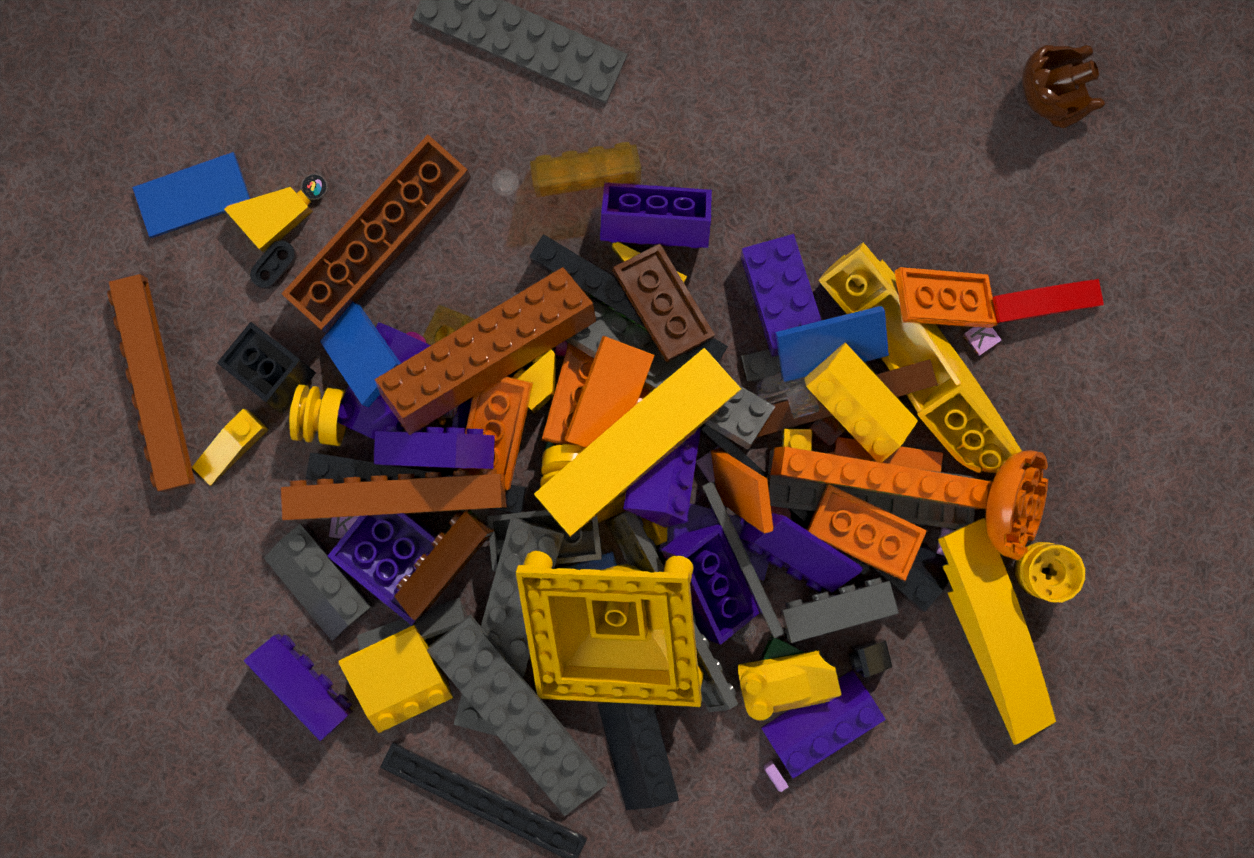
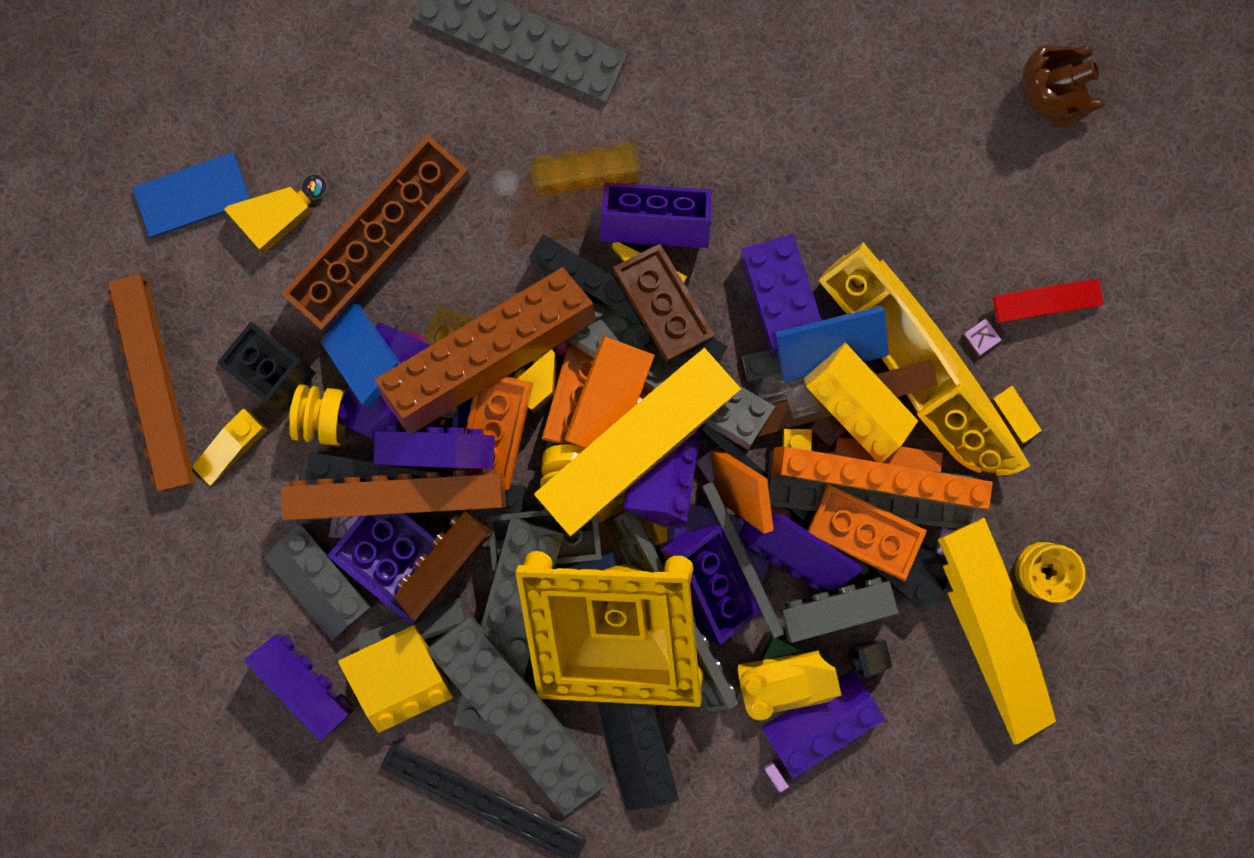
black plate [250,241,297,289] -> none
orange tile [895,267,997,328] -> none
orange brick [986,450,1048,560] -> none
none -> yellow slope [990,386,1042,445]

